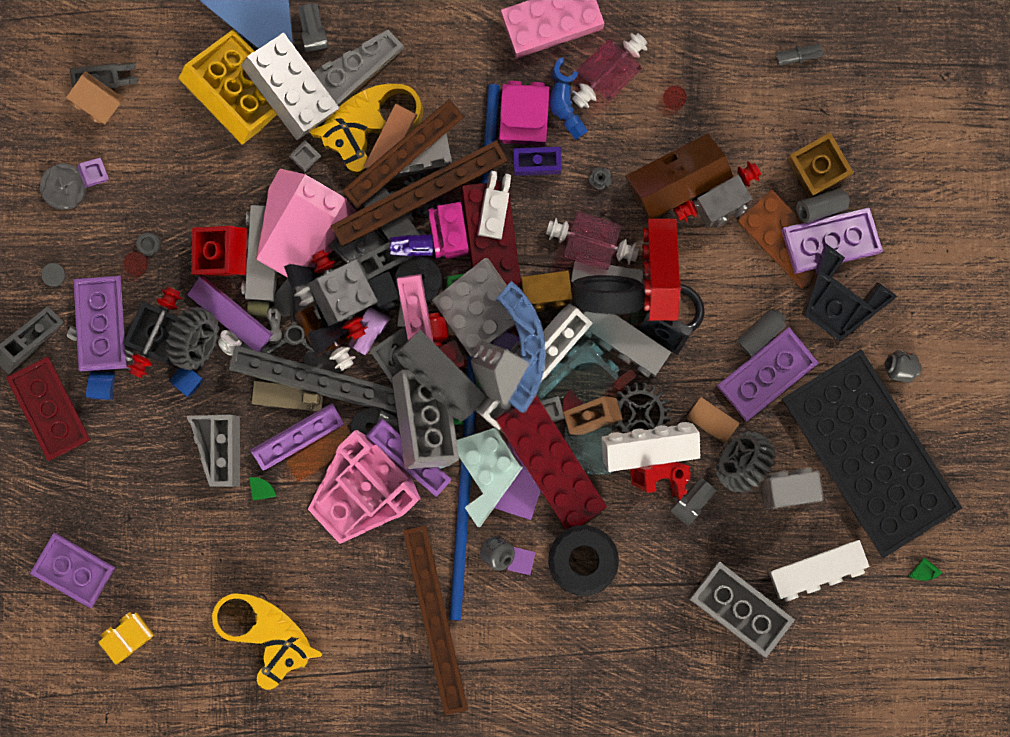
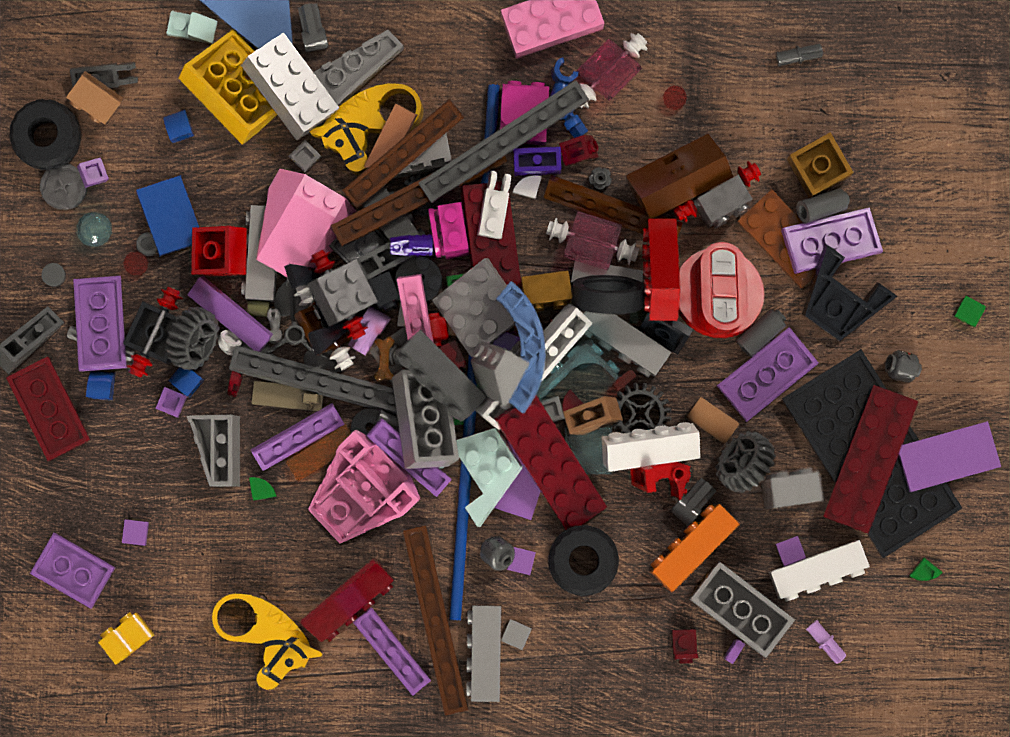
none -> black tyre [9,99,82,170]
none -> clear light blue hair [75,212,112,247]
none -> medium lavender tile [122,520,149,546]
none -> blue tile [136,175,199,257]
none -> medium lavender tile [155,387,187,418]
none -> blue brick [163,110,195,143]
none -> light aqua slope [167,11,217,44]
none -> dark red tile [227,371,243,397]
none -> dark red slope [300,559,395,642]
none -> medium lavender tile [353,607,431,696]
none -> clear orange piece [374,337,394,381]
none -> dark grey plate [418,80,589,204]
none -> light grey brick [467,605,501,702]
none -> light grey tile [501,619,532,650]
none -> white tile [513,175,542,199]
none -> reddish brown plate [543,175,683,237]
none -> dark red bracket [559,135,599,166]
none -> orange brick [650,504,740,592]
none -> dark red bracket [672,629,698,664]
none -> piece [679,242,764,338]
none -> medium lavender tile [724,639,745,664]
none -> medium lavender tile [775,536,806,566]
none -> lavender axle [806,620,846,664]
none -> dark red plate [823,385,919,534]
none -> medium lavender tile [899,421,1001,492]
none -> green tile [953,296,986,328]

